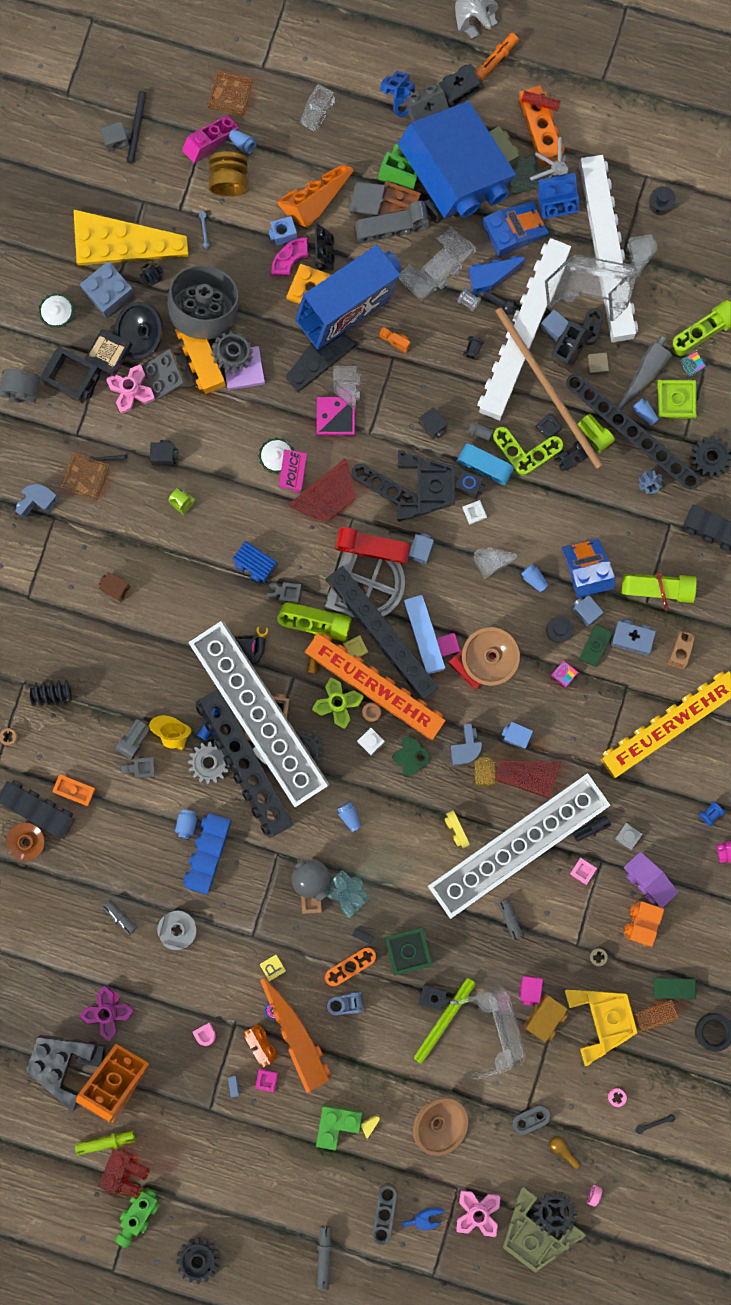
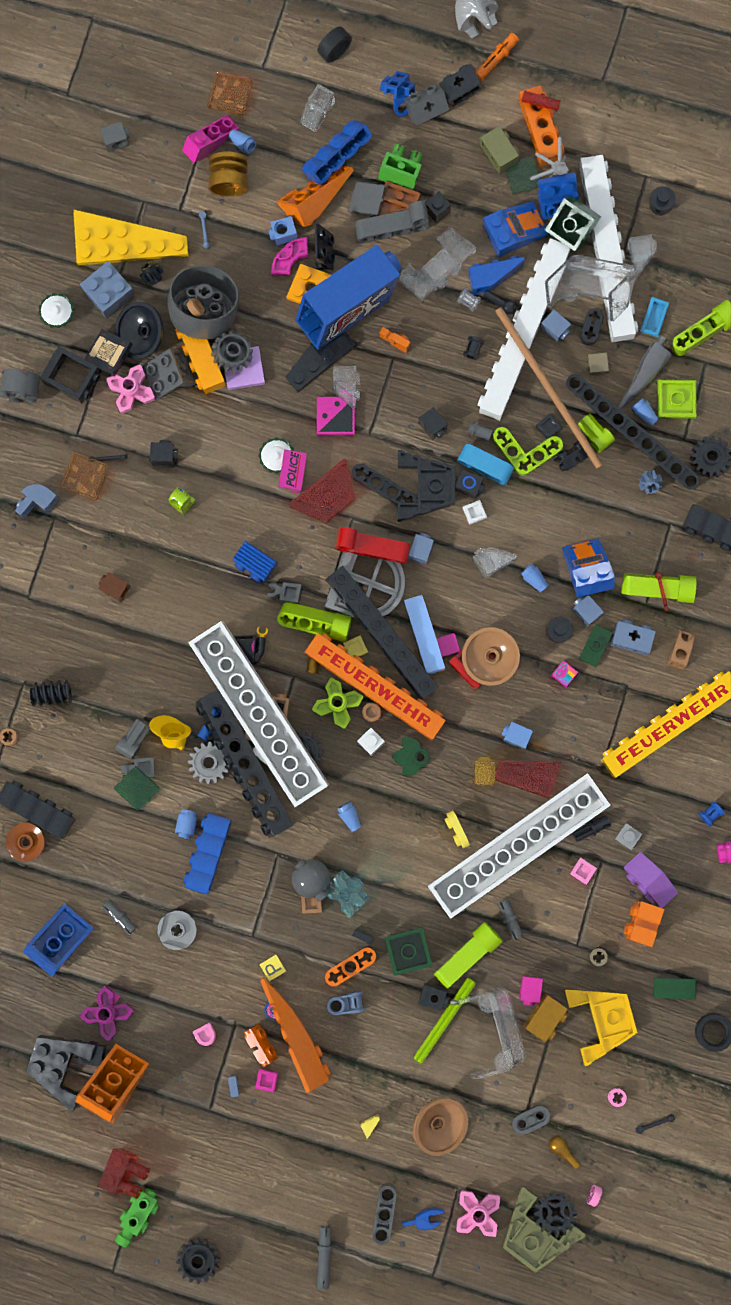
orange plate [52,774,96,807] -> none
lime pin [75,1130,136,1156] -> none
black bar [127,91,146,164] -> none
bright green brick [316,1104,362,1150] -> none
blue brick [398,101,516,218] -> none
sand blue brick [450,724,482,766] -> none
black brick [551,321,592,365] -> none
clear orange plate [634,1000,679,1032] -> none
tile [680,351,707,377] -> none
none -> blue slope [23,903,94,977]
none -> clear green piece [113,766,160,811]
none -> medium nougat tile [187,298,205,318]
none -> blue brick [302,120,372,184]
none -> black tyre [317,26,352,63]
none -> lime beam [434,921,503,989]
none -> brick [545,196,602,251]
none -> dark azure tile [640,297,670,337]

